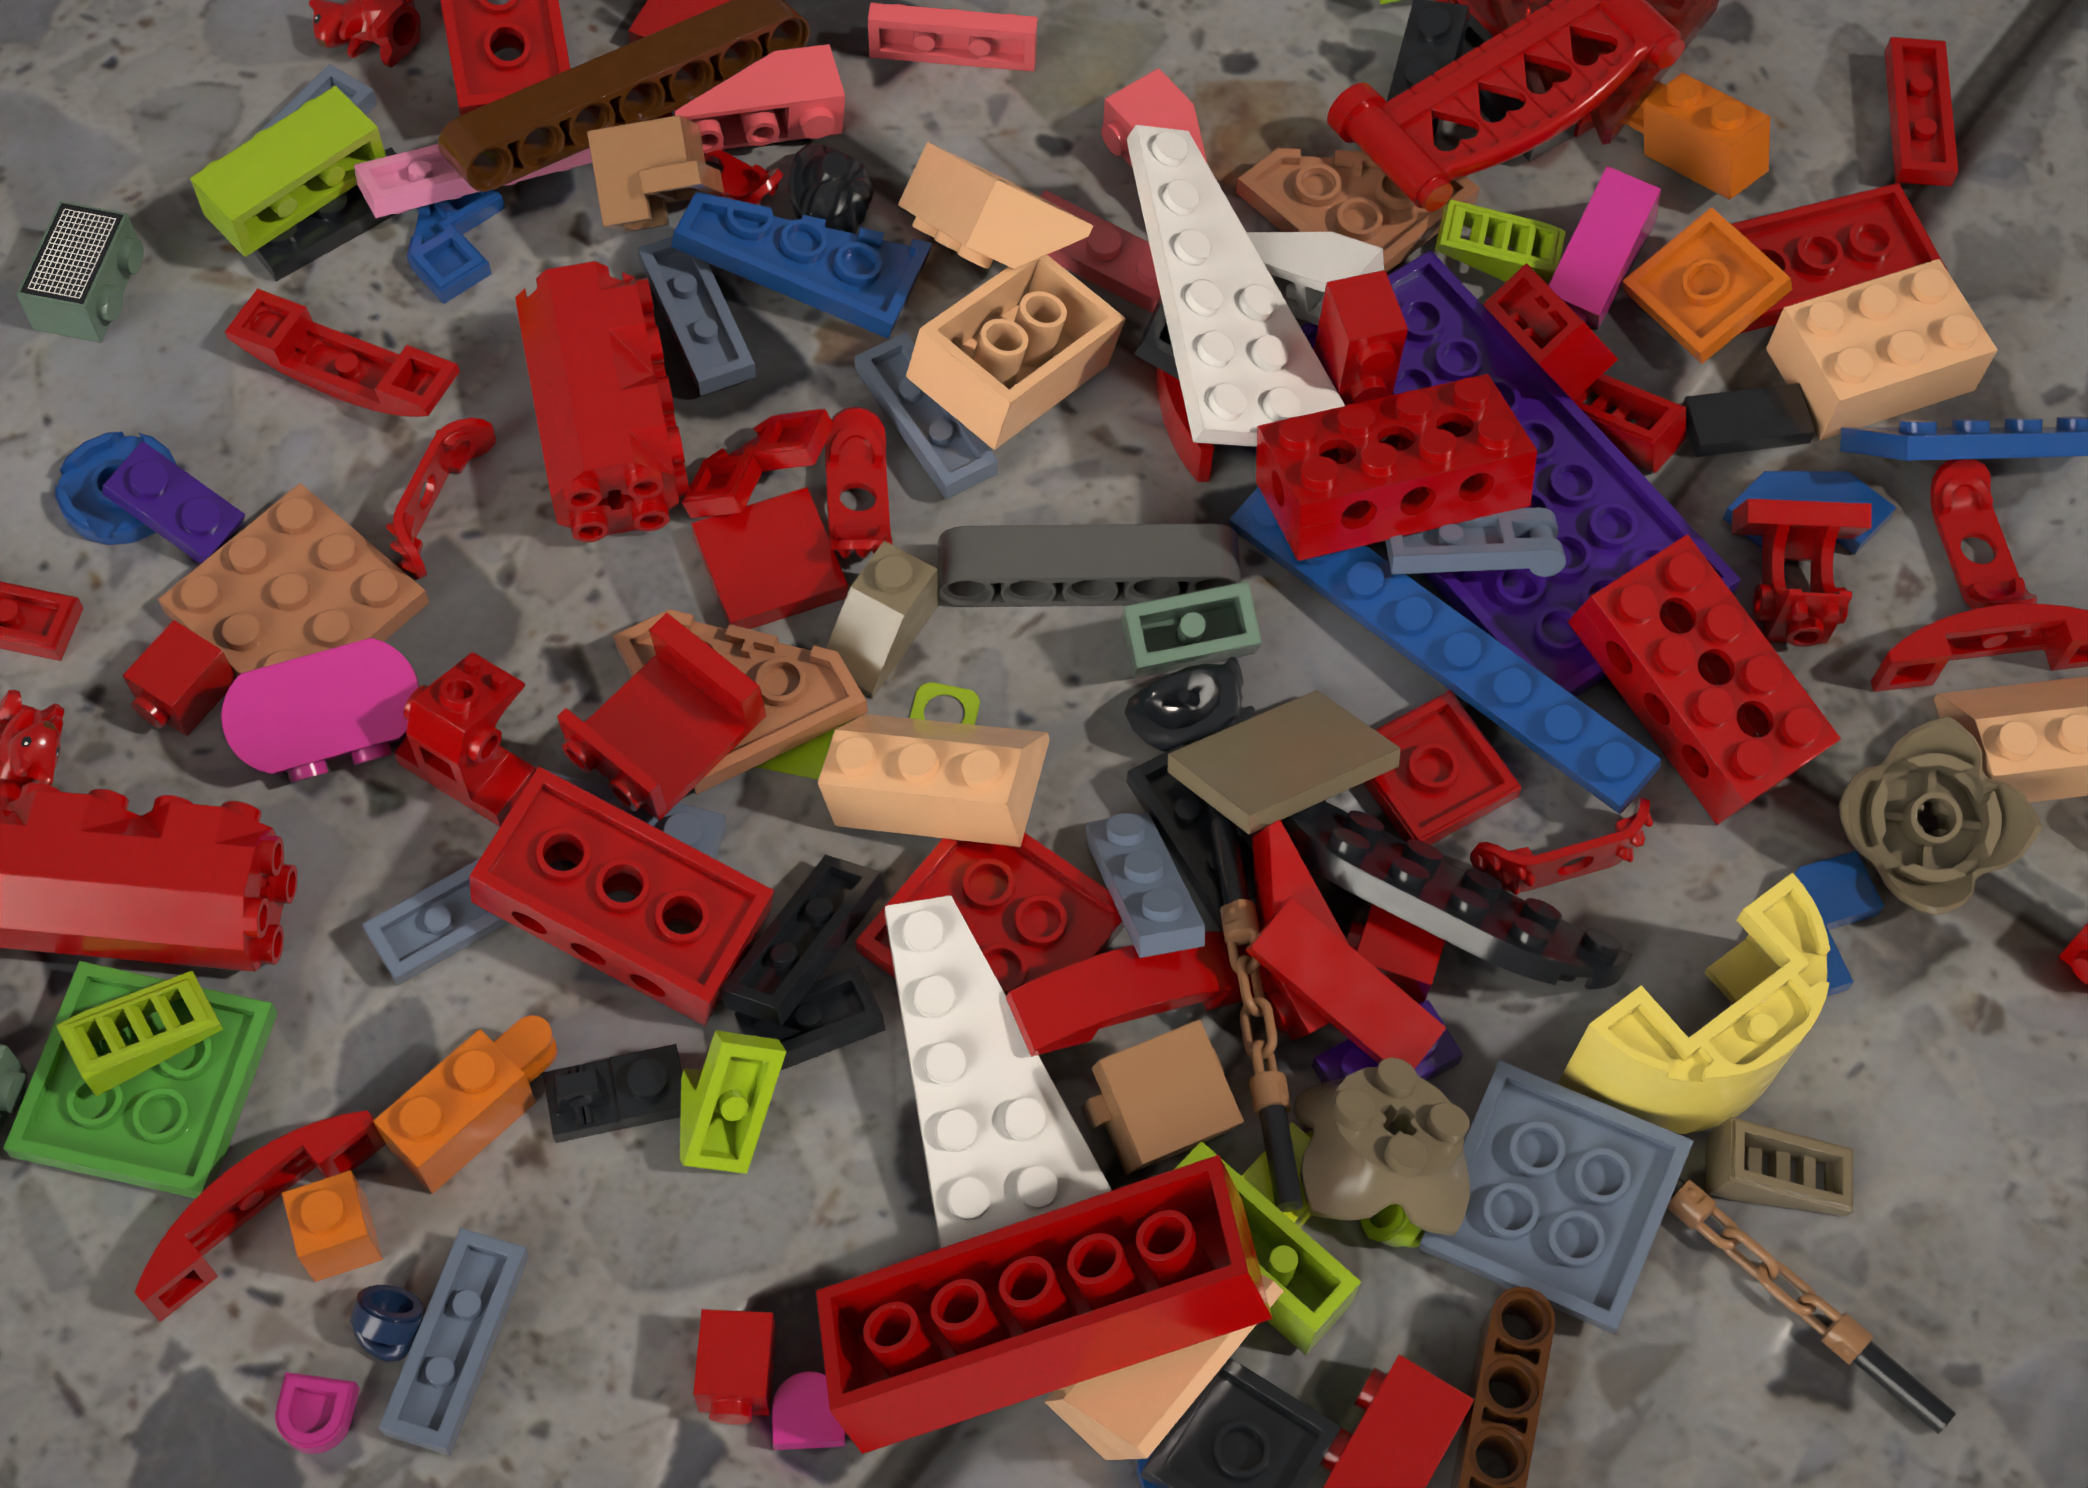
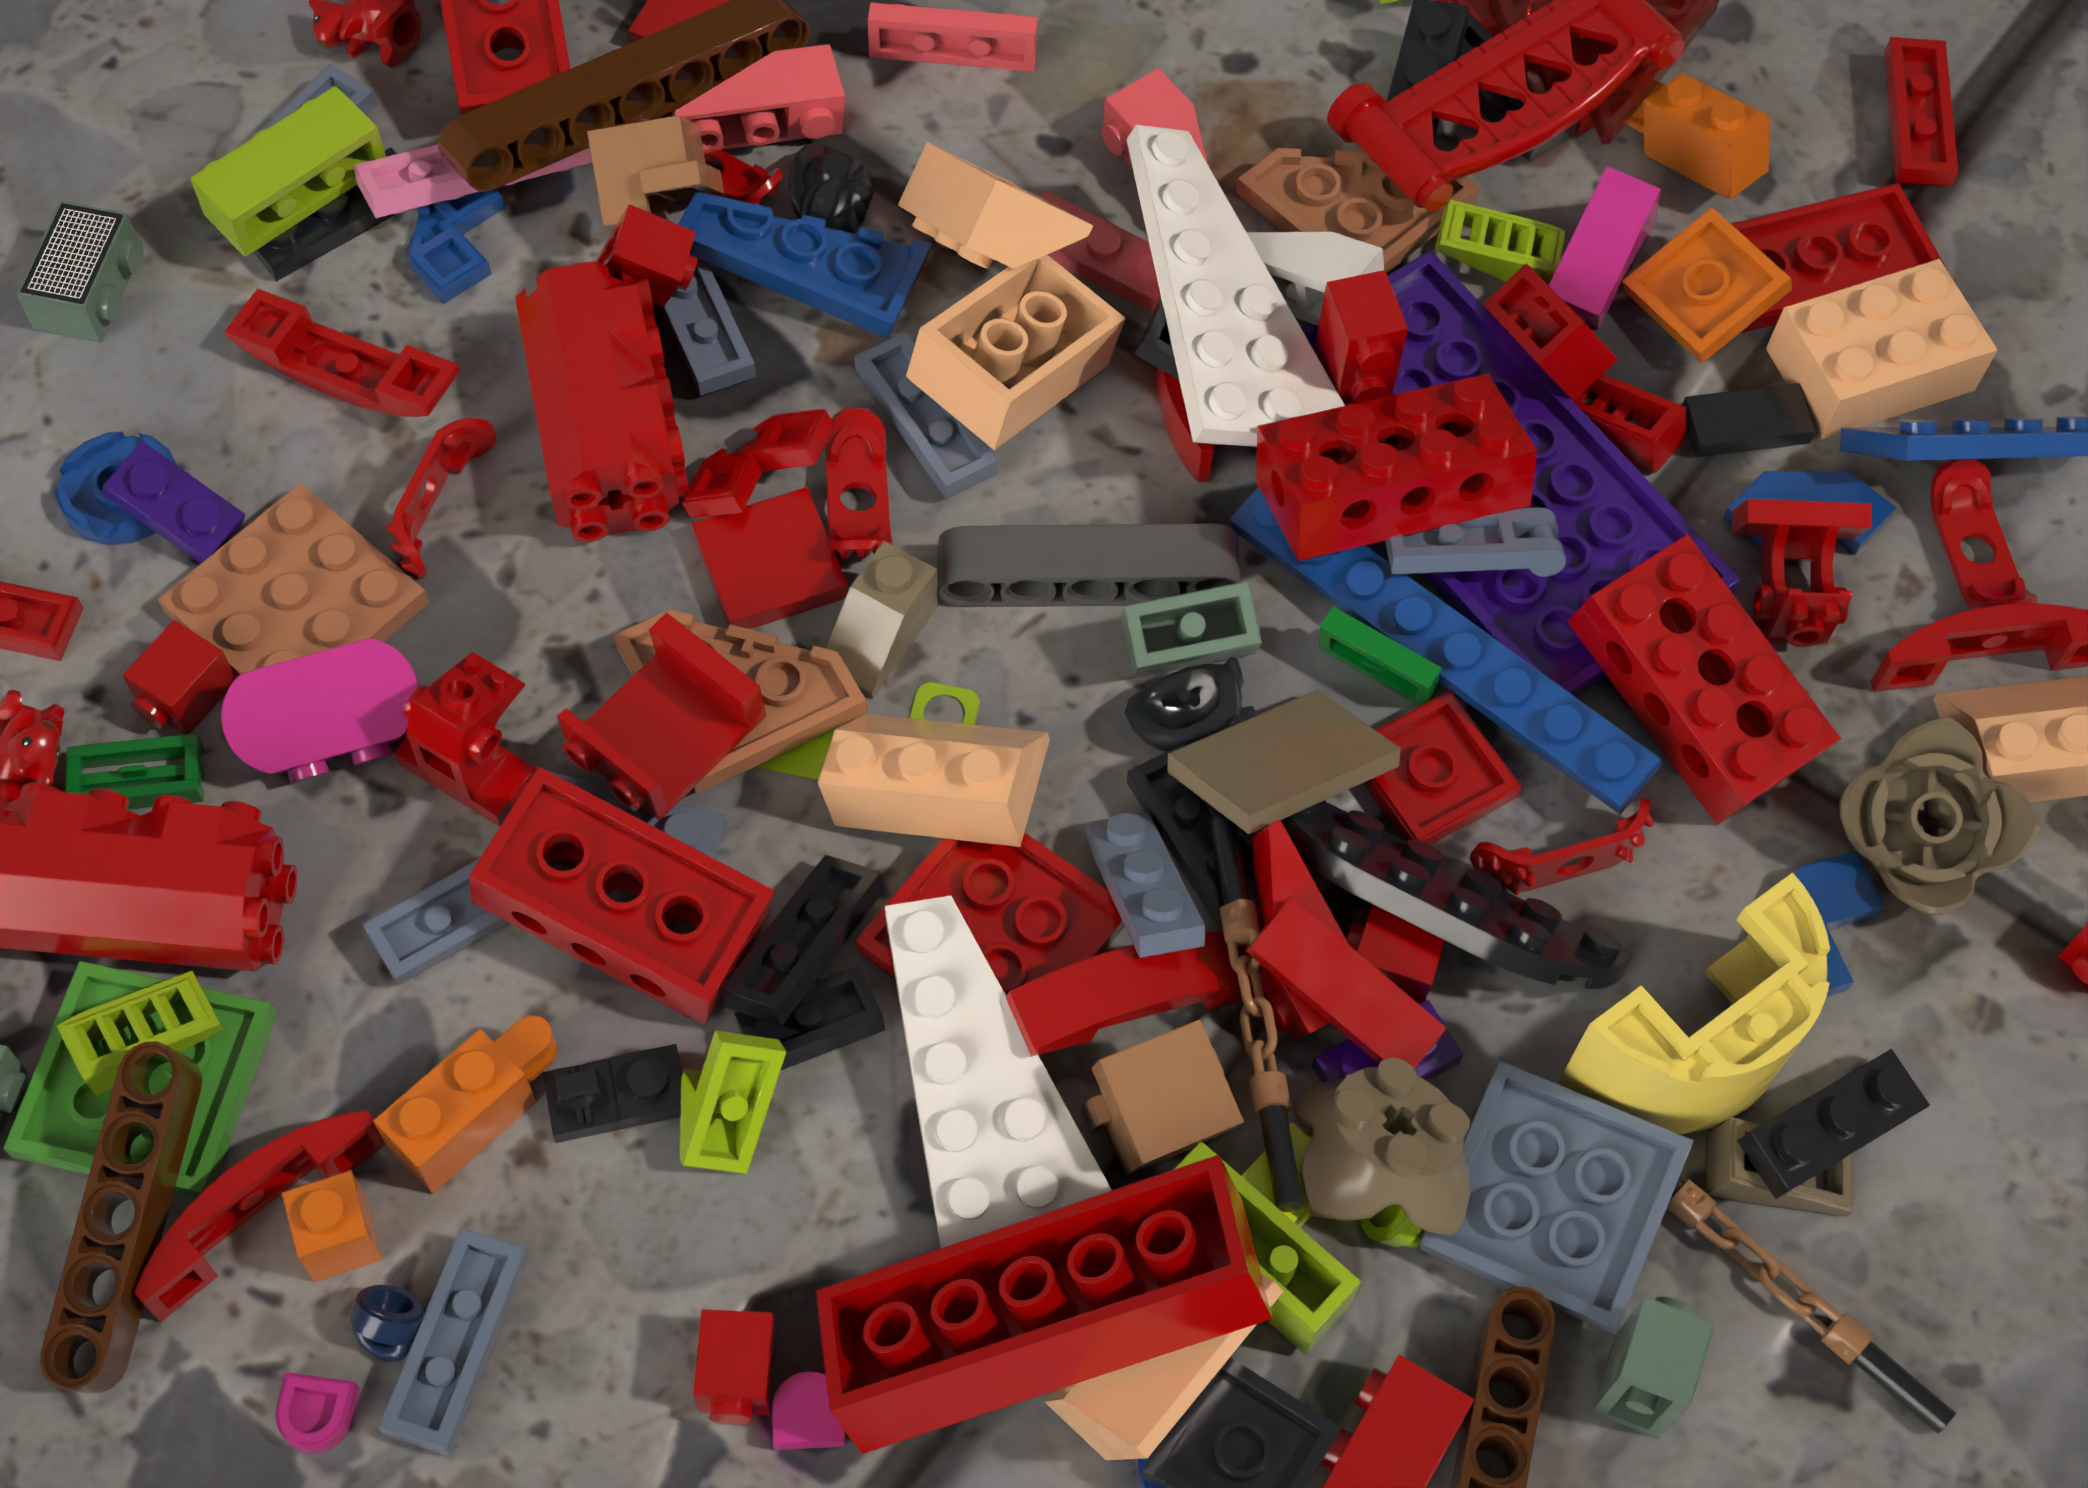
none -> reddish brown beam [40,1042,202,1393]
none -> green tile [66,733,204,810]
none -> red arch [596,204,698,307]
none -> green tile [1318,607,1442,706]
none -> sand green brick [1591,1296,1715,1439]
none -> black plate [1737,1049,1930,1199]

